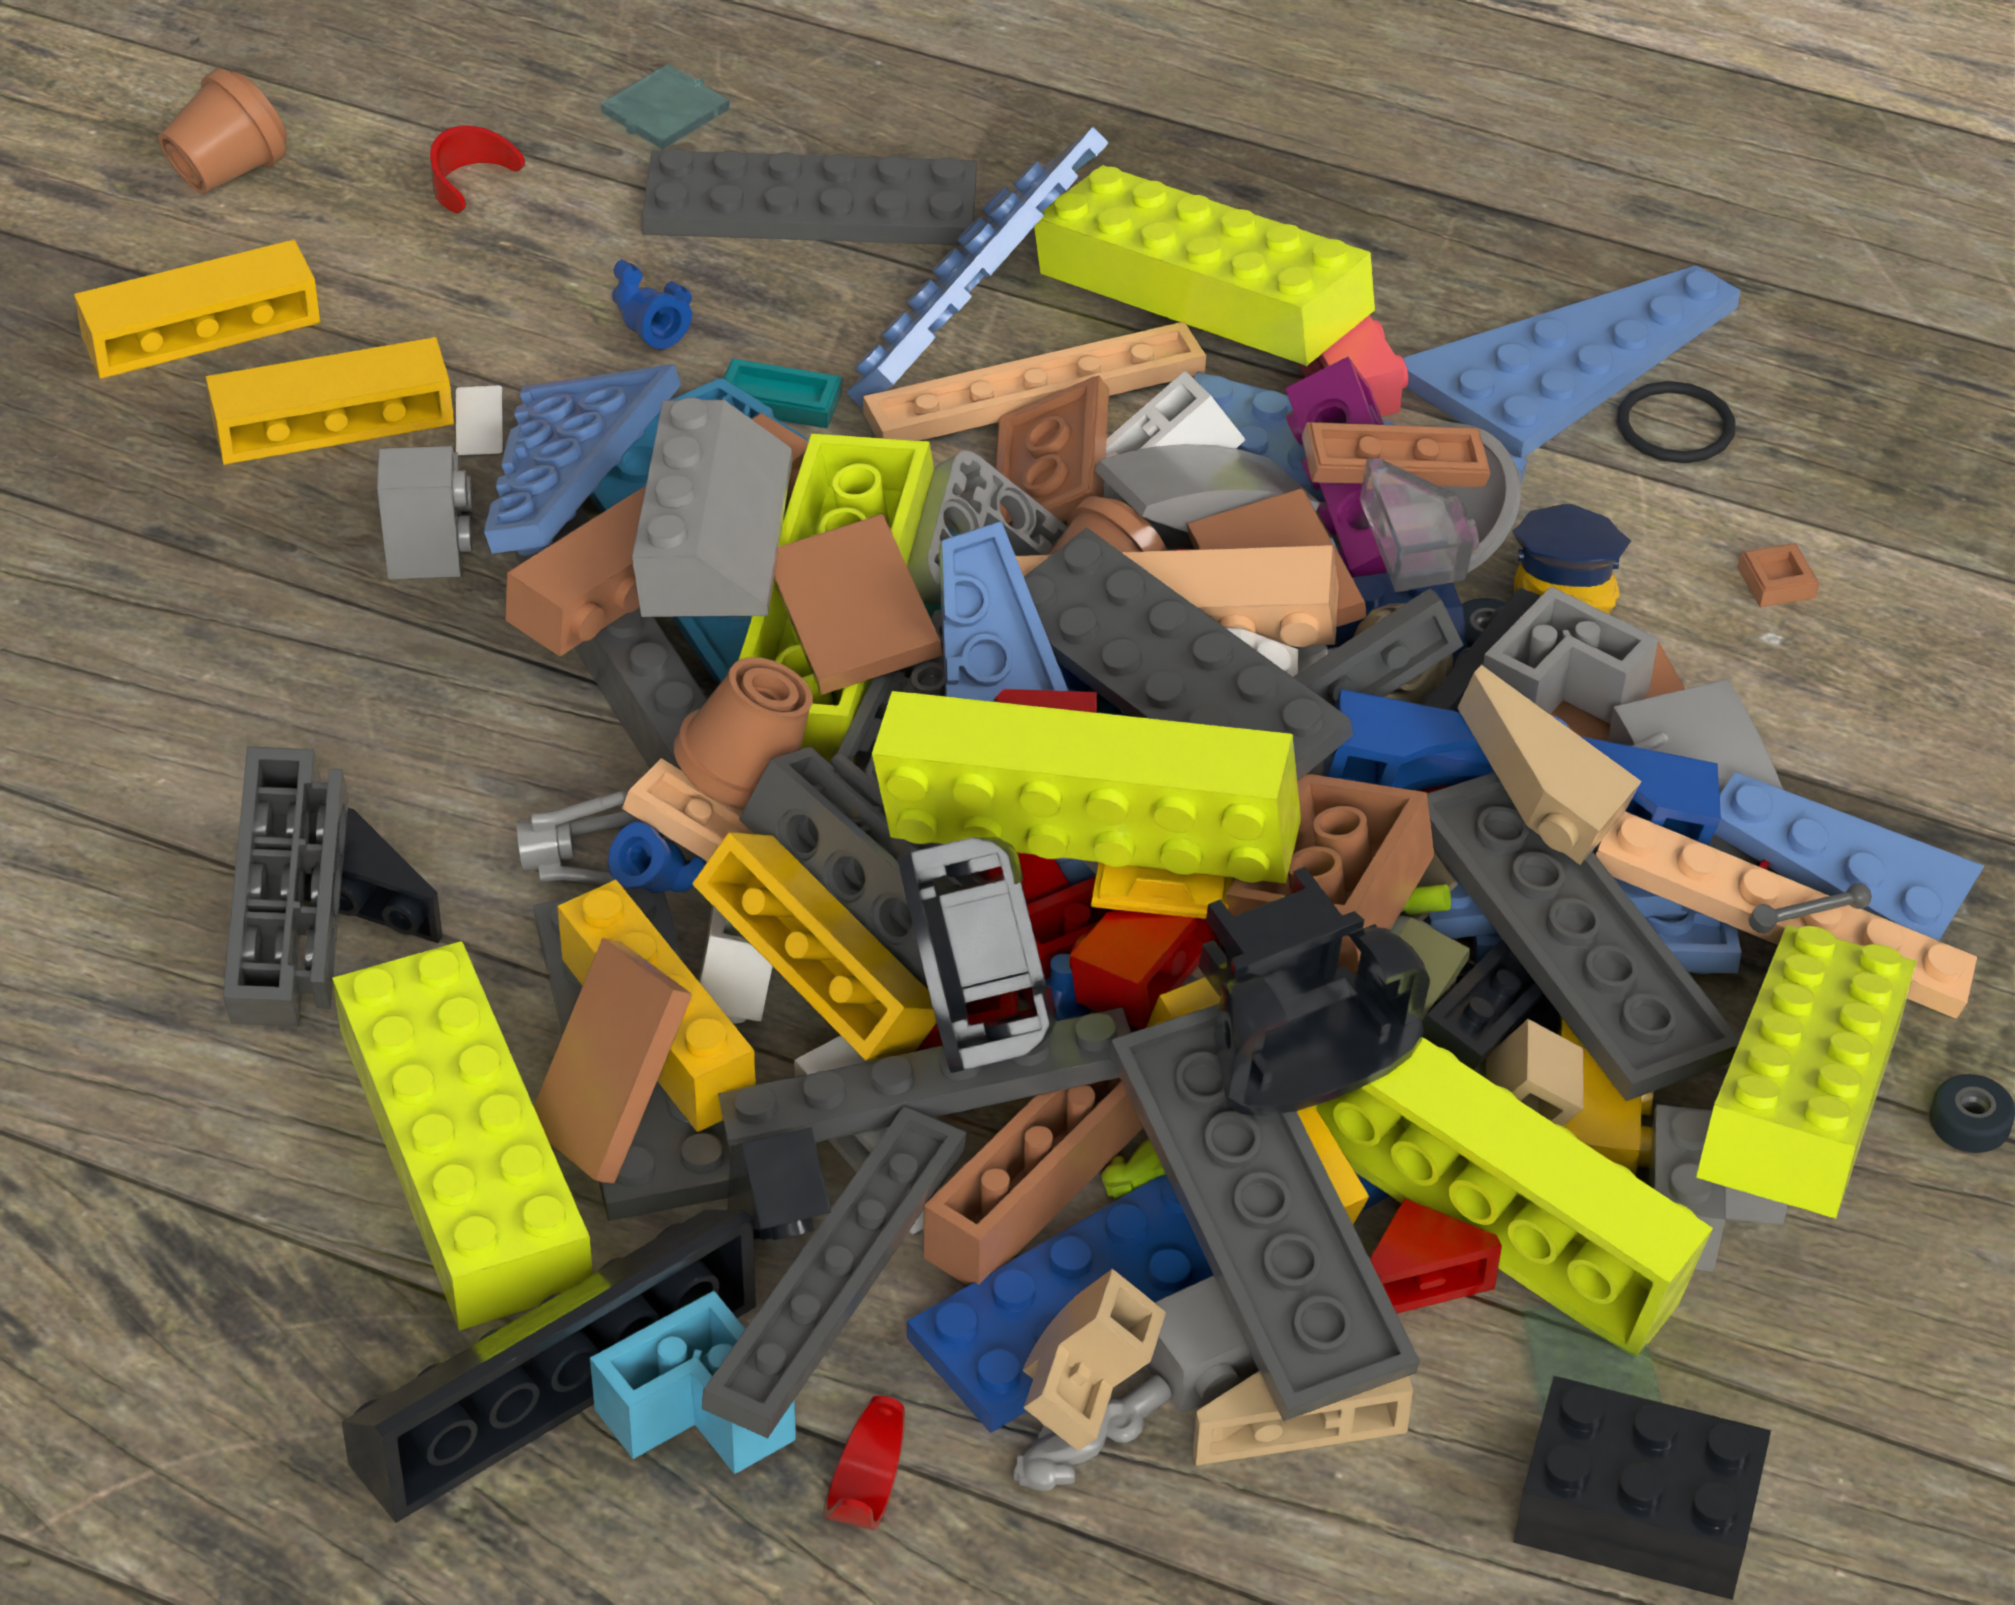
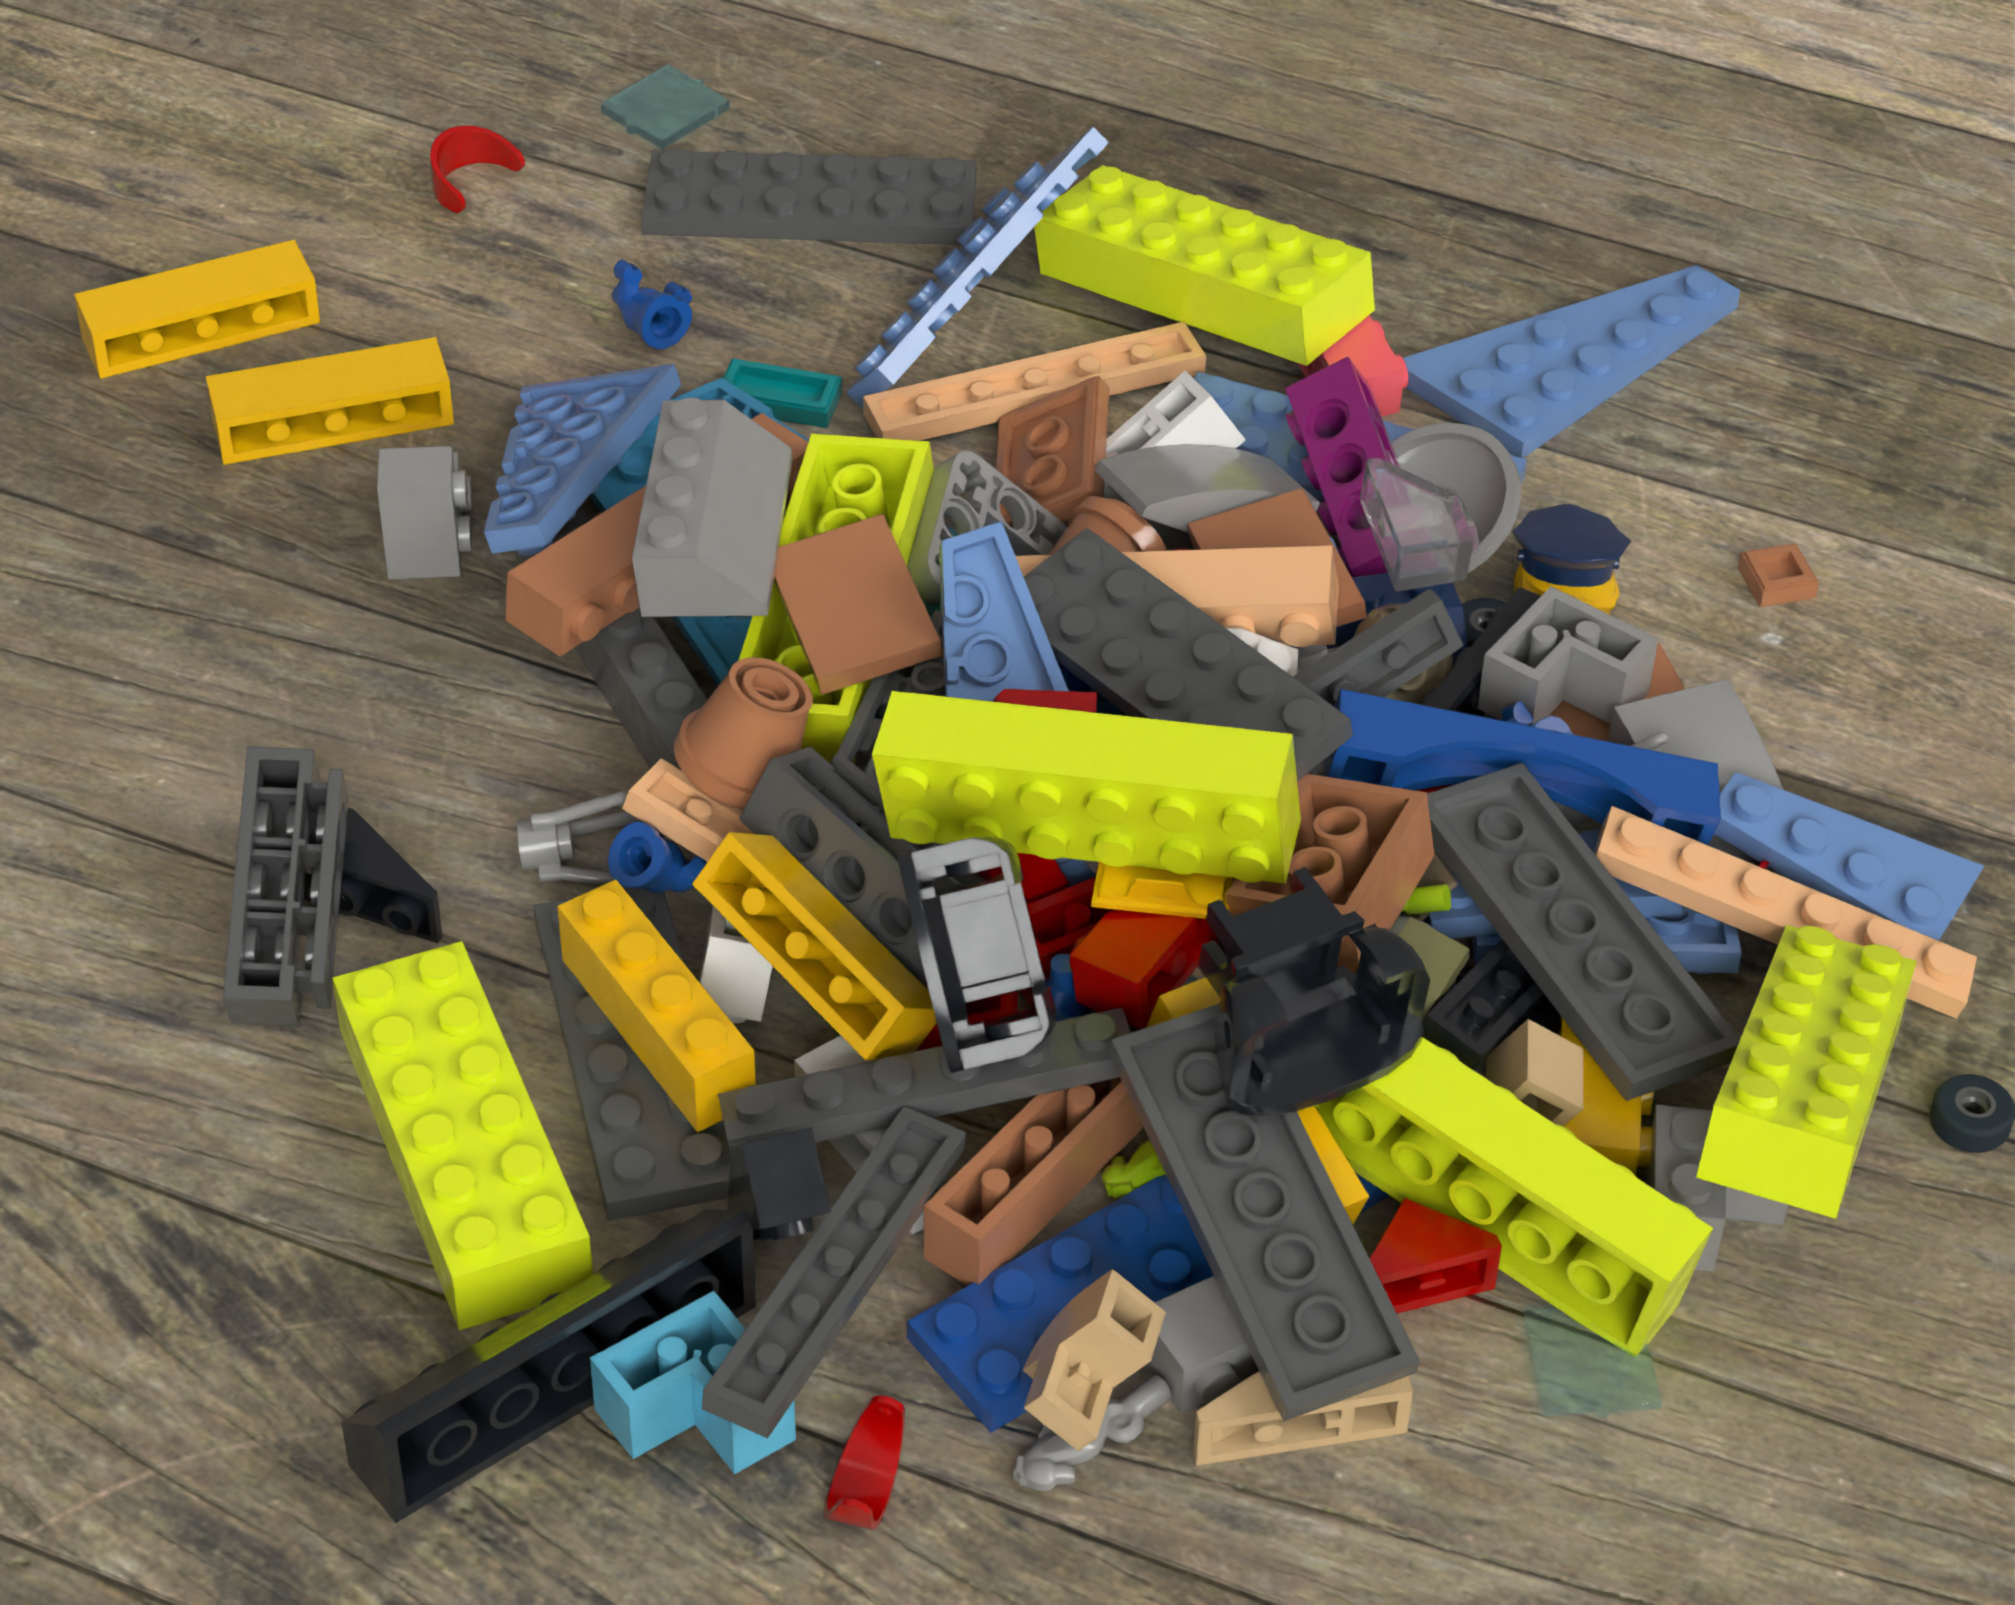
nougat piece [158,68,287,194] -> none
white sticker [456,385,503,456] -> none
nougat tile [534,938,692,1184] -> none
nougat tile [1302,422,1491,487] -> none
tan slope [1458,665,1642,865] -> none
black brick [1514,1375,1771,1600] -> none
black piece [1617,381,1735,463] -> none
dark grey hinge [1748,883,1872,934] -> none

